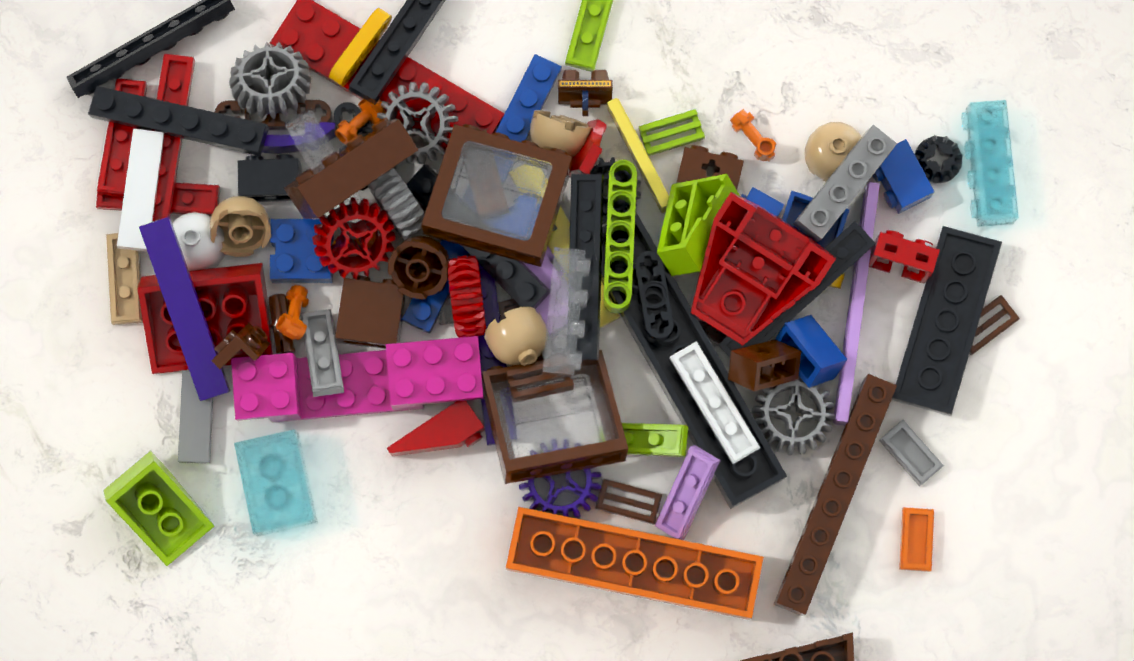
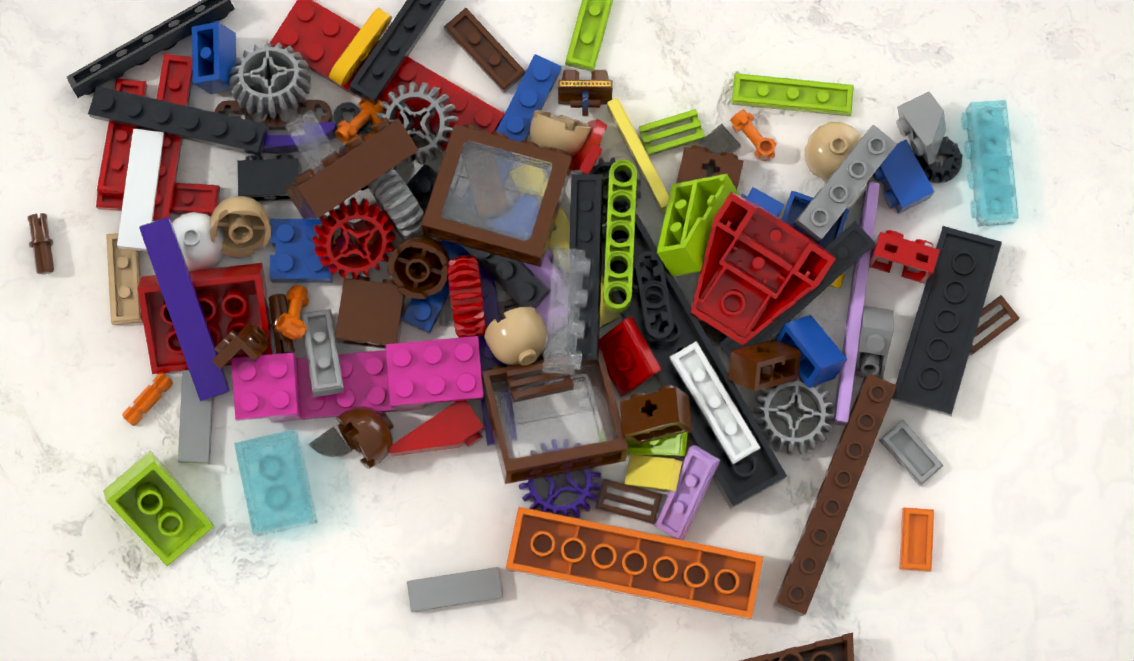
none -> reddish brown axle [27,213,54,275]
none -> orange axle [122,373,173,426]
none -> blue brick [192,22,236,94]
none -> clear smoke tile [309,426,352,457]
none -> reddish brown cylinder [336,406,394,469]
none -> light grey tile [407,567,503,612]
none -> reddish brown tile [444,8,526,93]
none -> red tile [599,317,662,397]
none -> reddish brown brick [619,386,692,445]
none -> light yellow tile [624,455,682,492]
none -> clear smoke tile [699,124,741,154]
none -> lime tile [731,73,854,116]
none -> light grey slope [854,306,894,379]
none -> light grey slope [896,91,946,165]

